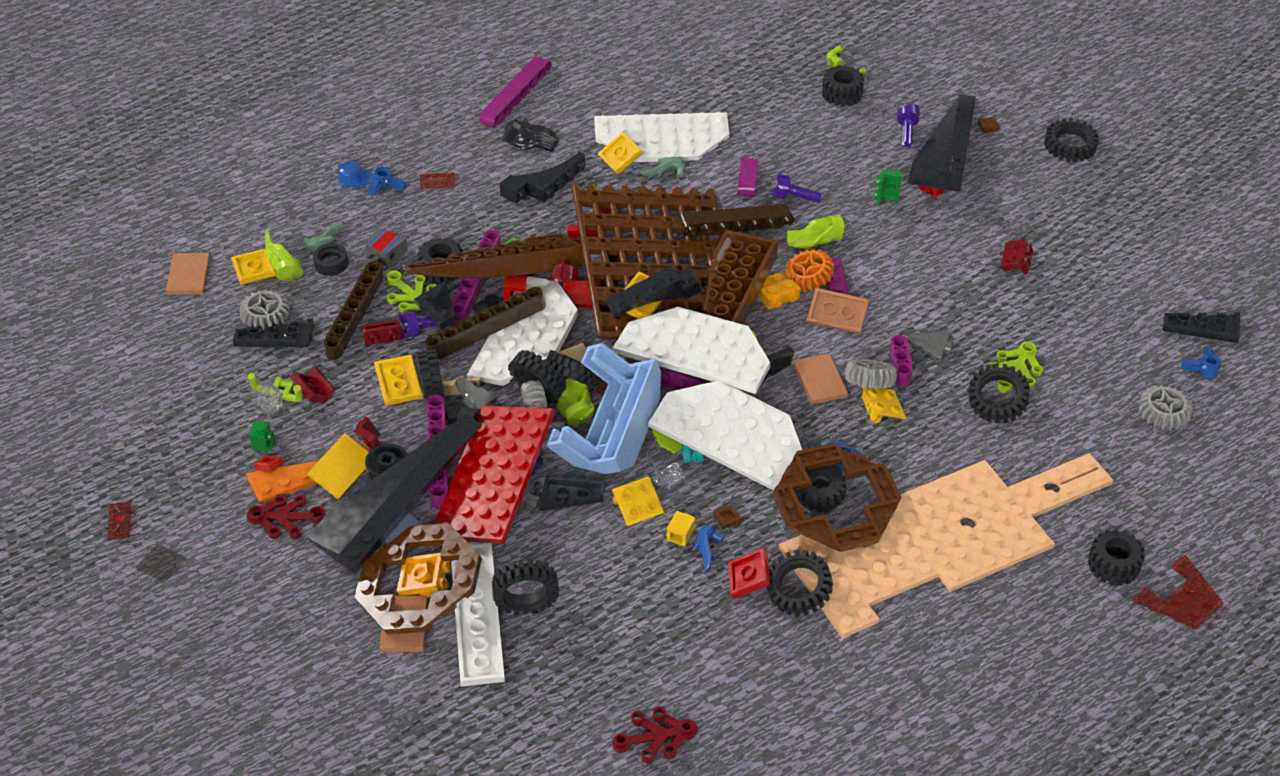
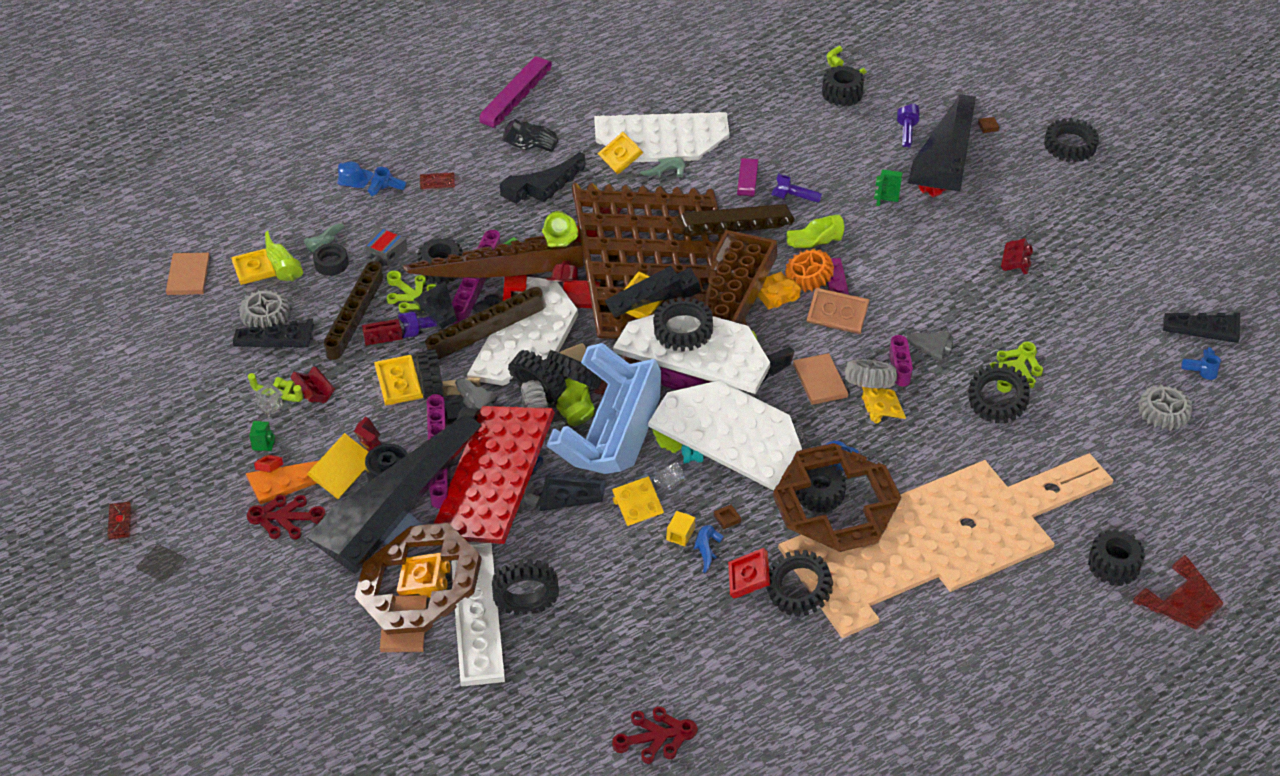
none -> lime hair [542,211,579,248]
none -> black tyre [653,297,713,352]

